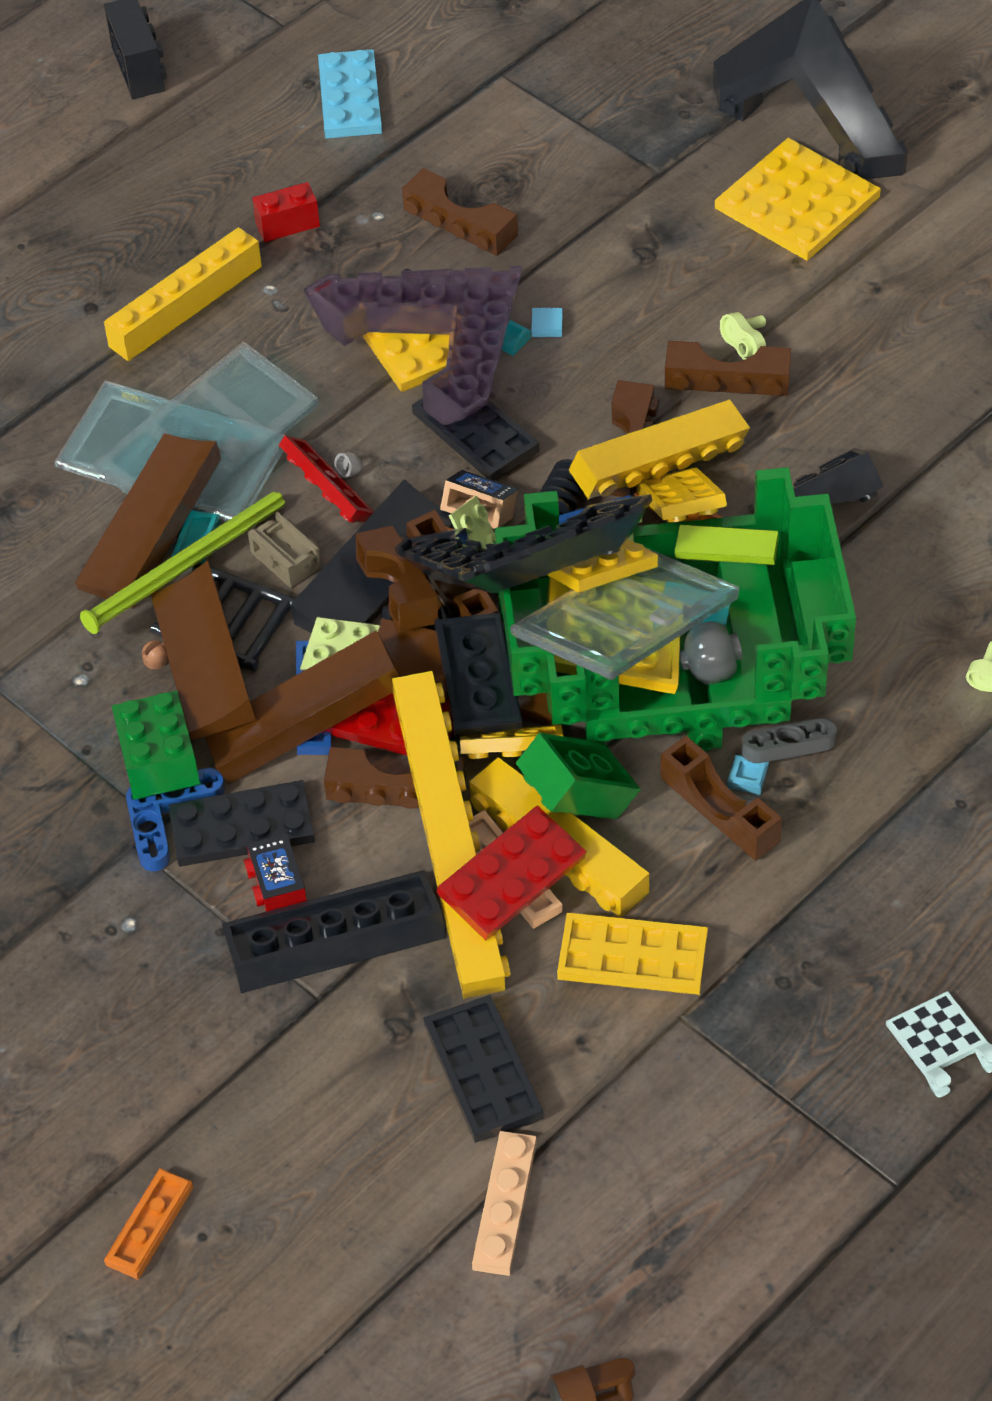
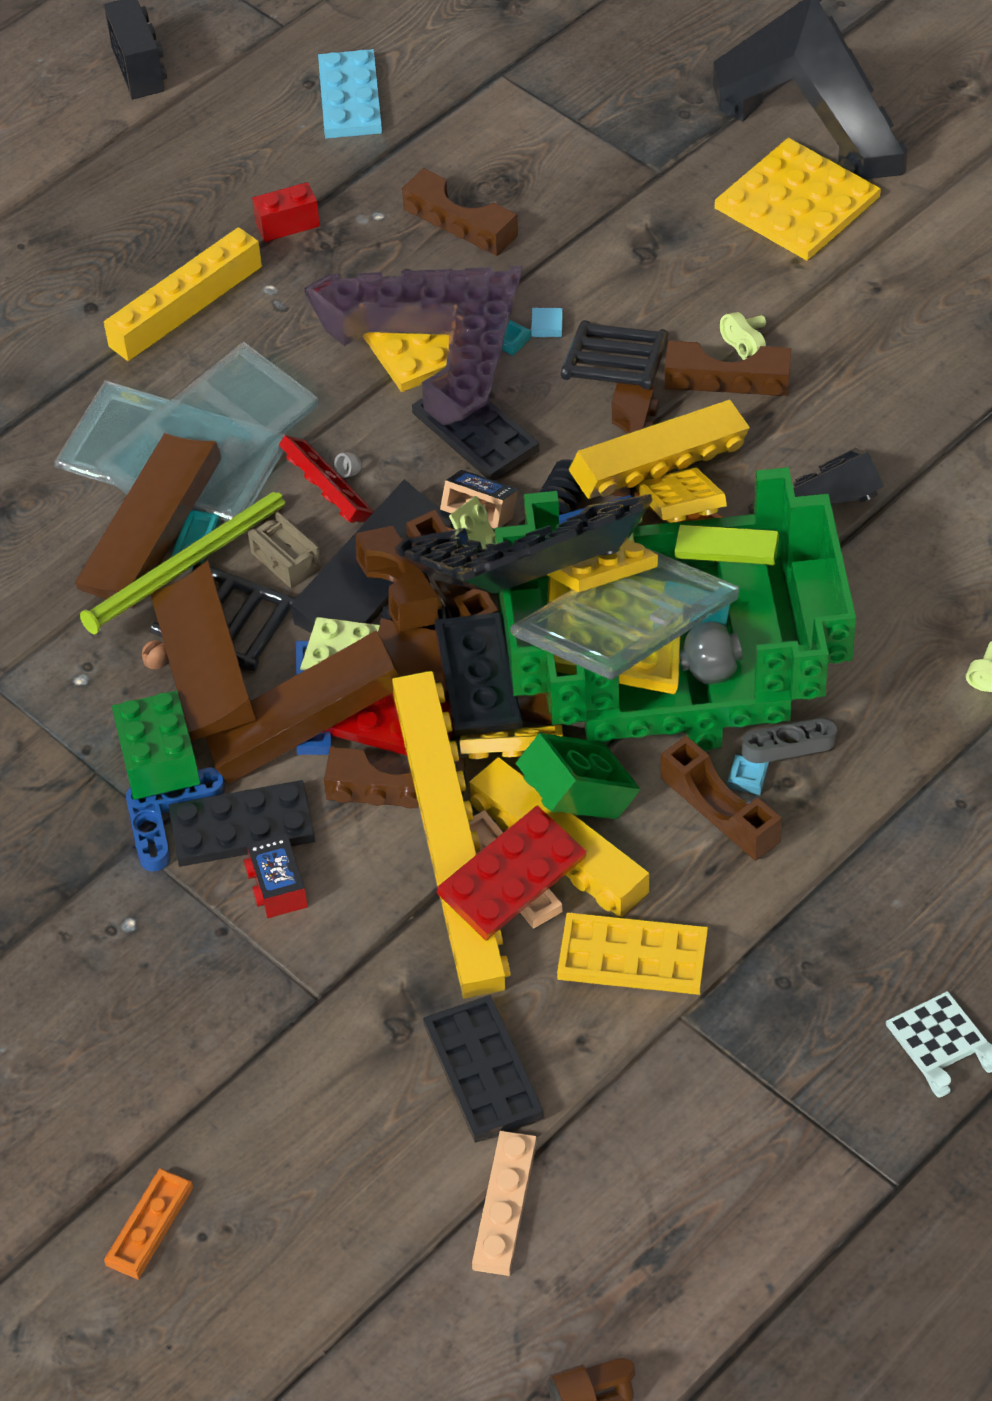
black arch [222,870,446,993] -> none
none -> black bar [560,320,669,389]

